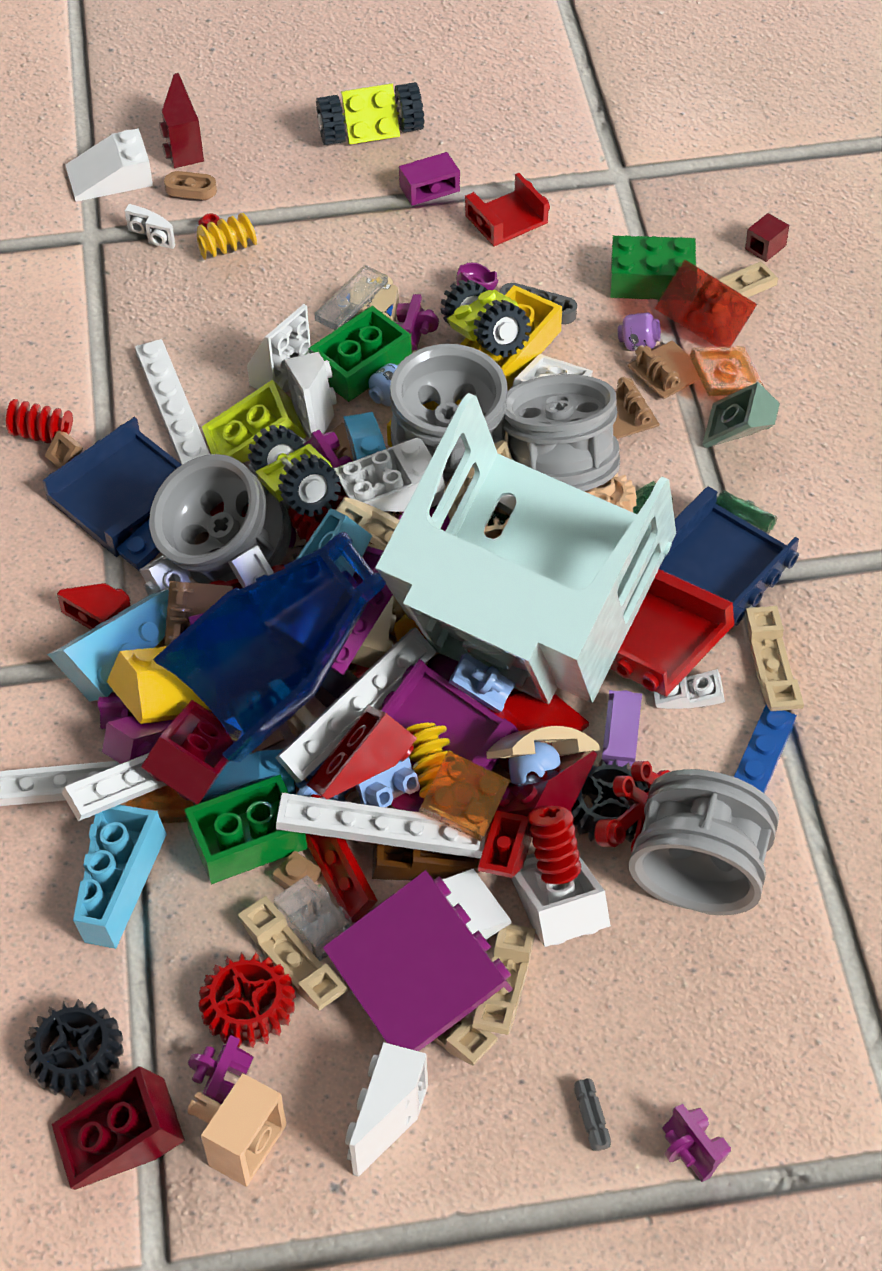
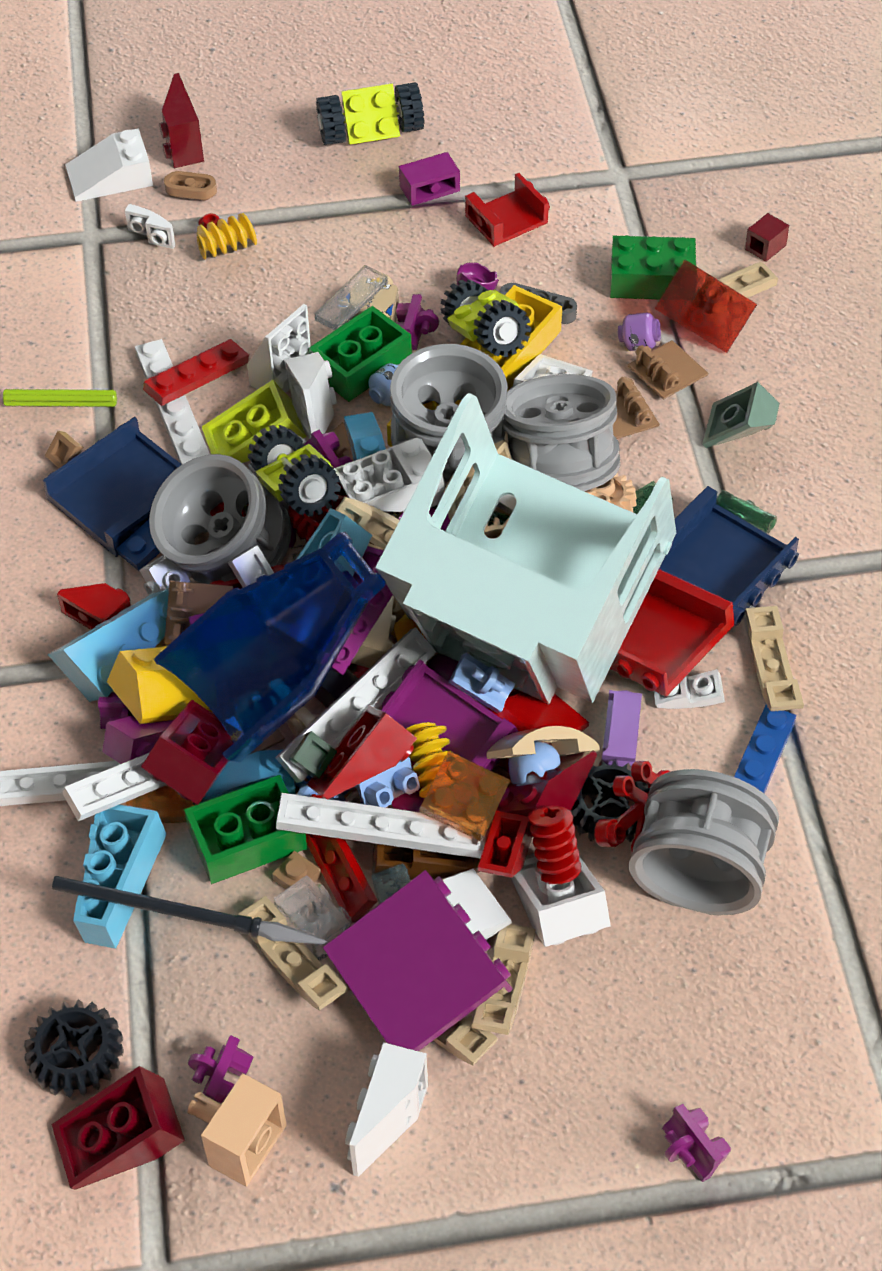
red piece [6,399,73,443] -> none
red gear [198,952,296,1048] -> none
dark grey axle [574,1078,611,1151] -> none
clear orange plate [689,346,764,396] -> none
none -> lime axle [2,389,117,407]
none -> black piece [52,876,329,945]
none -> red plate [143,339,250,406]
none -> plate [289,731,338,780]
none -> clear light blue tile [371,863,410,905]

